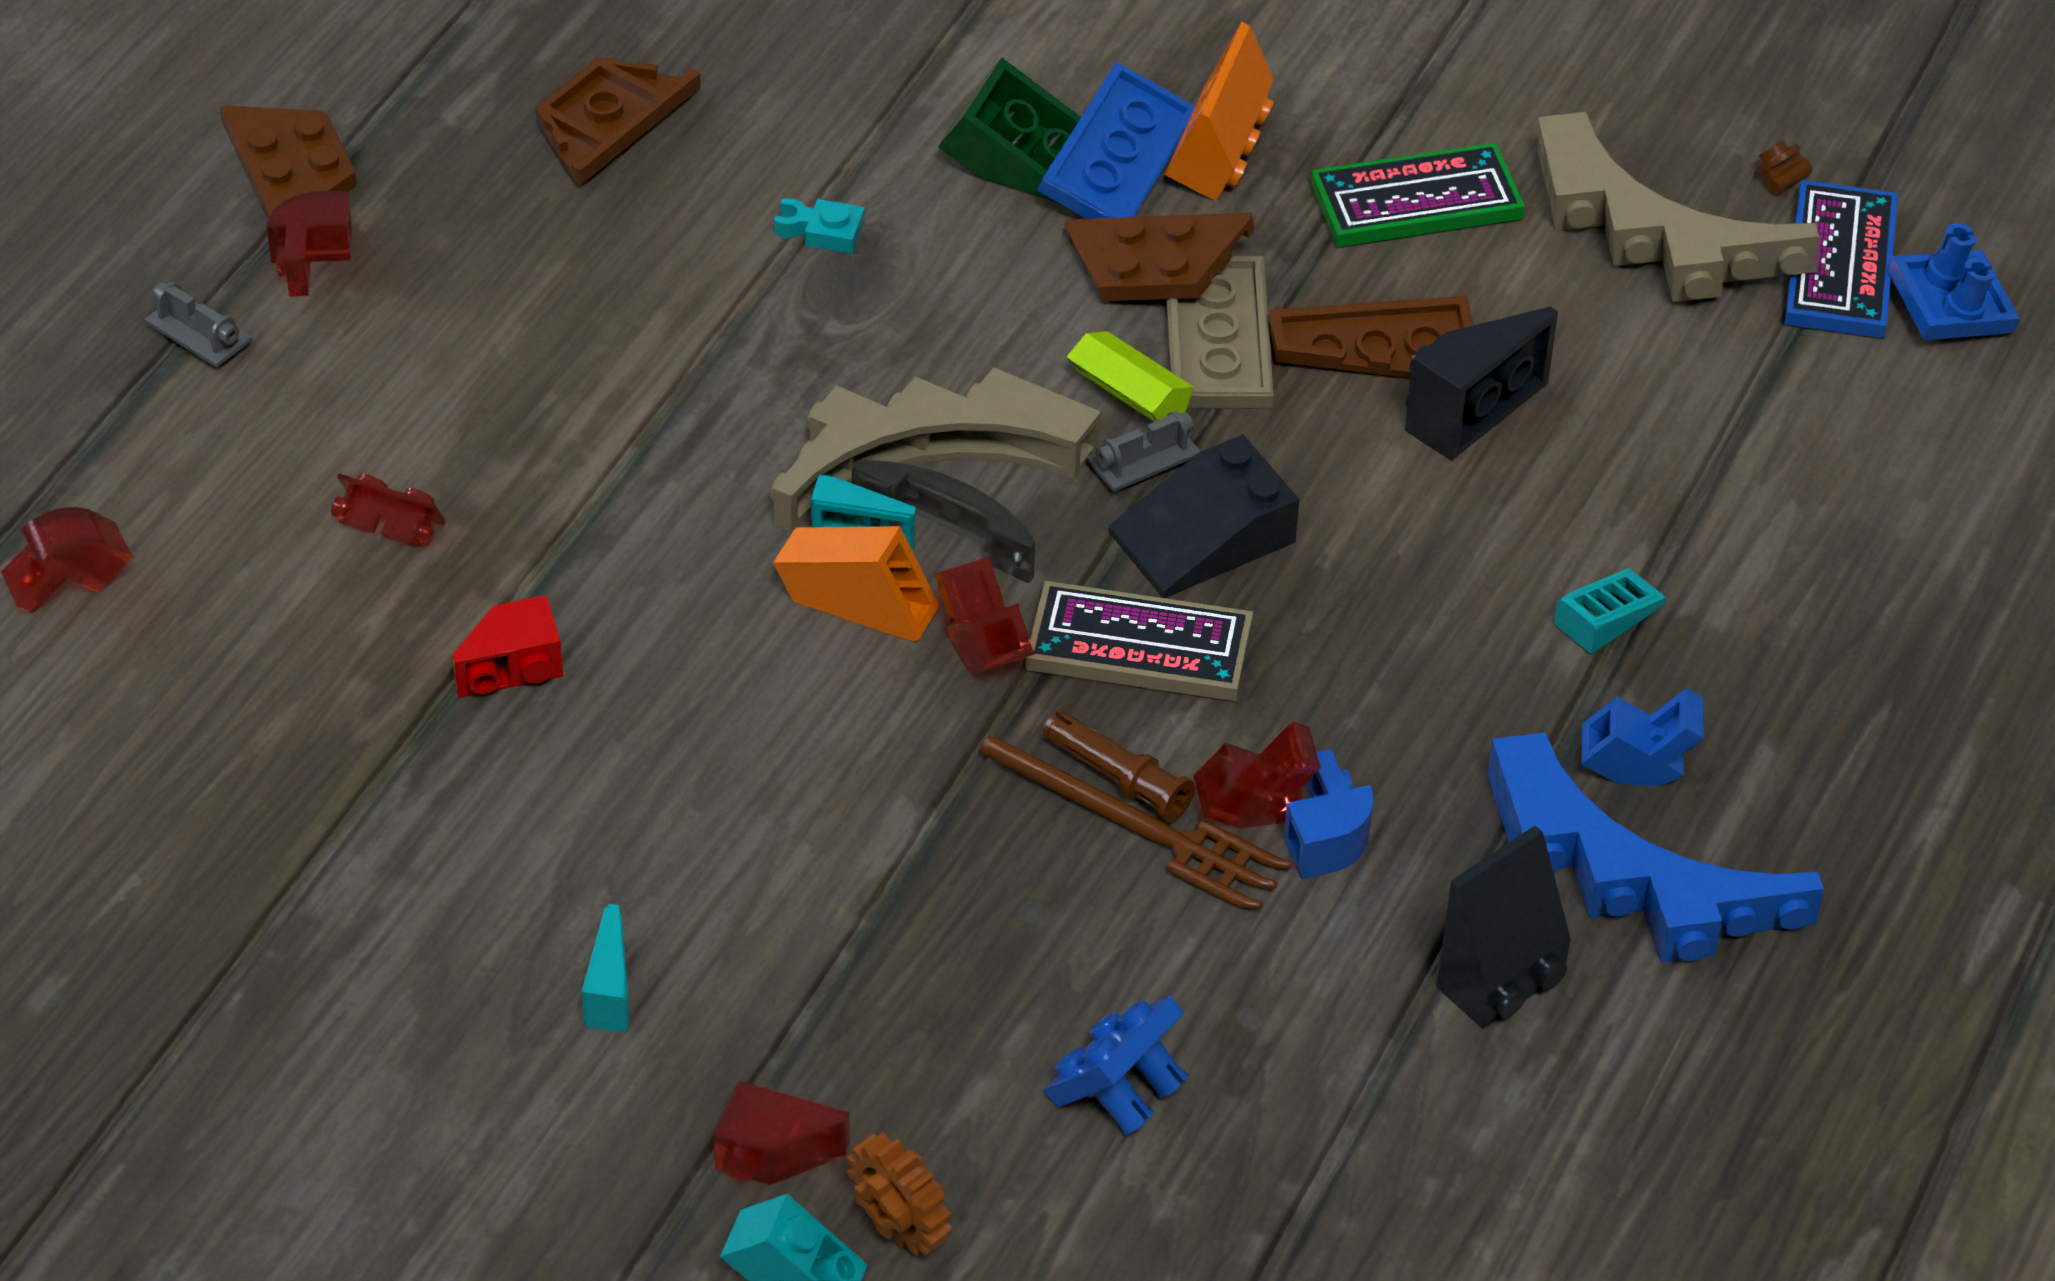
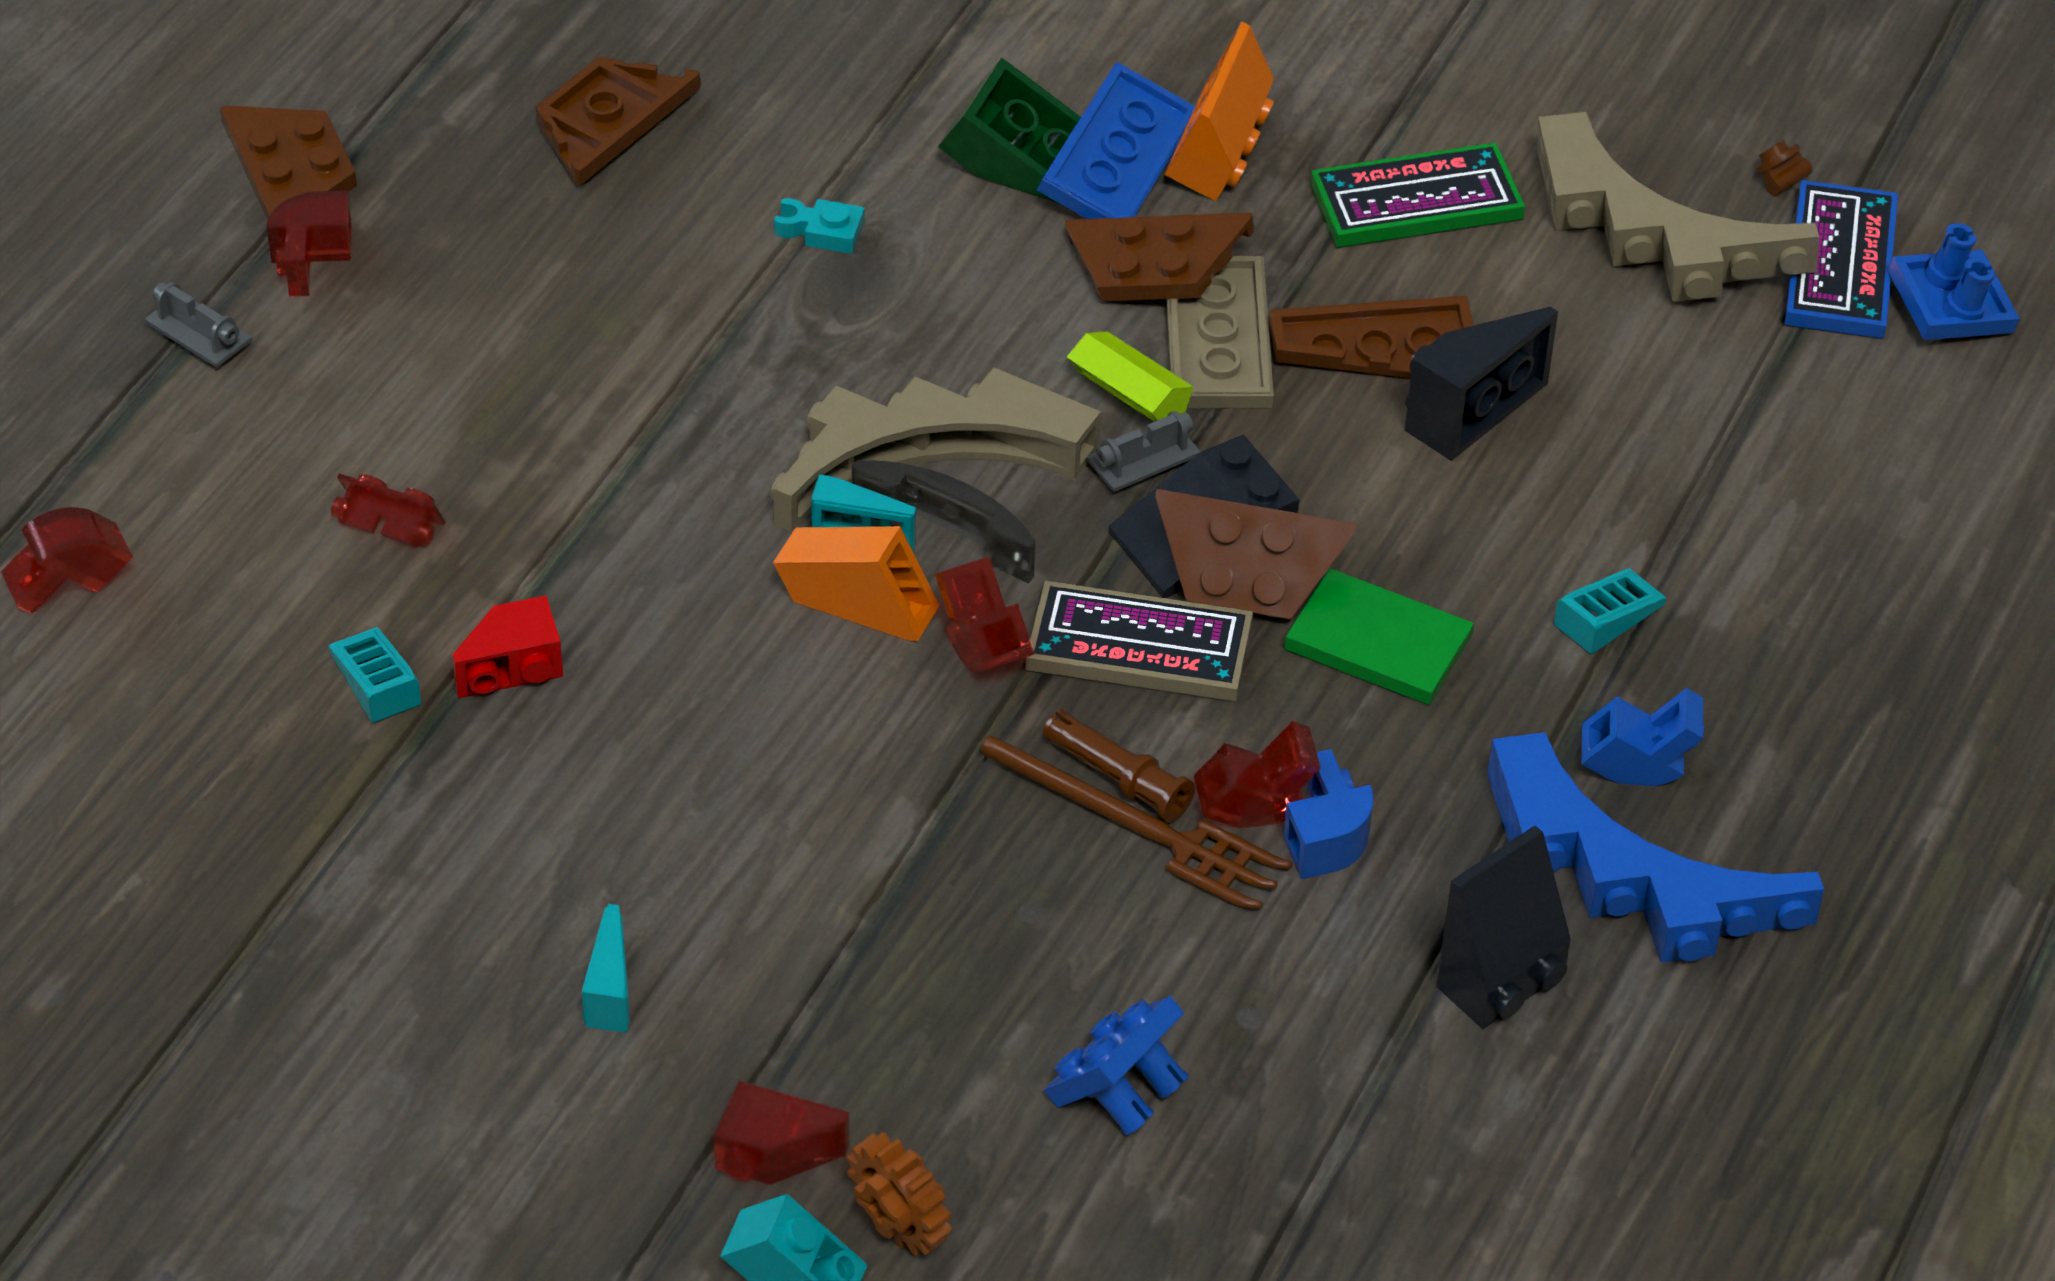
none -> teal slope [328,627,421,723]
none -> reddish brown wing [1155,489,1357,620]
none -> green tile [1284,568,1474,705]

